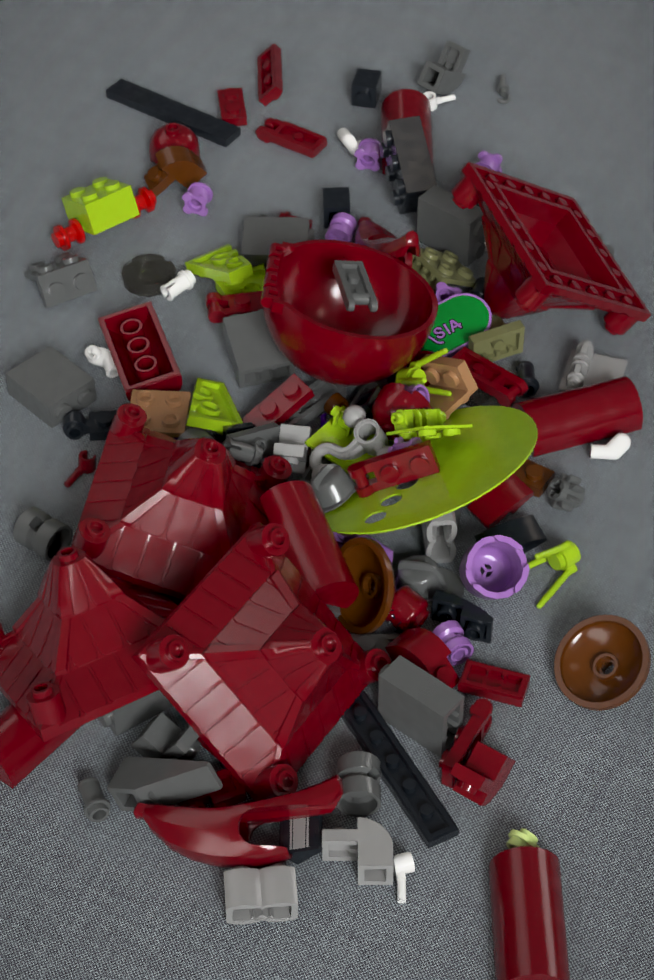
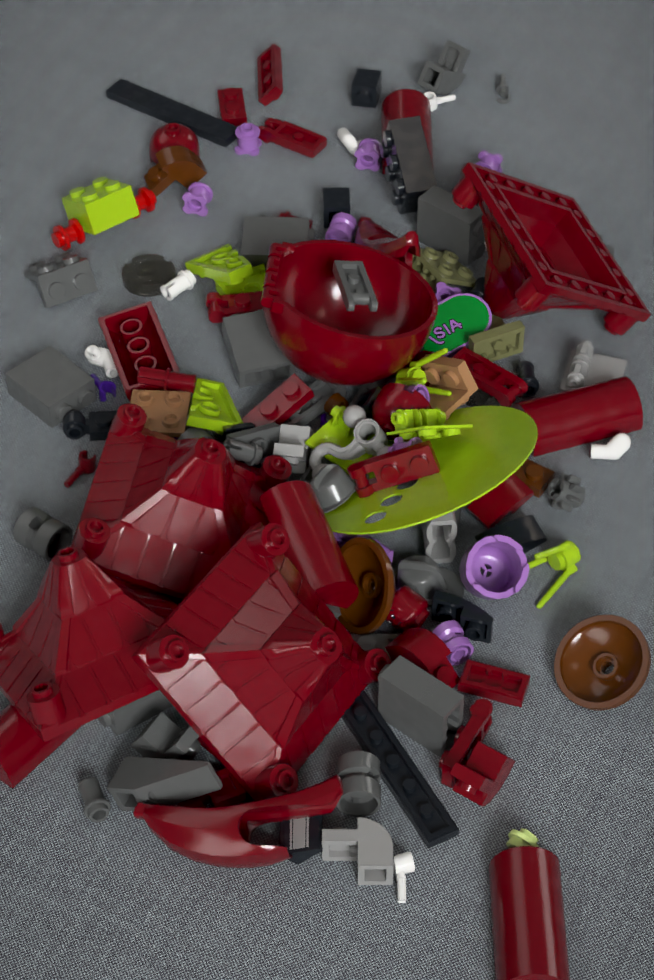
light grey brick [223,863,298,925] -> none
none -> dark purple hand [90,373,116,402]
none -> dark red axle [137,366,196,393]
none -> medium lavender brick [235,123,262,156]

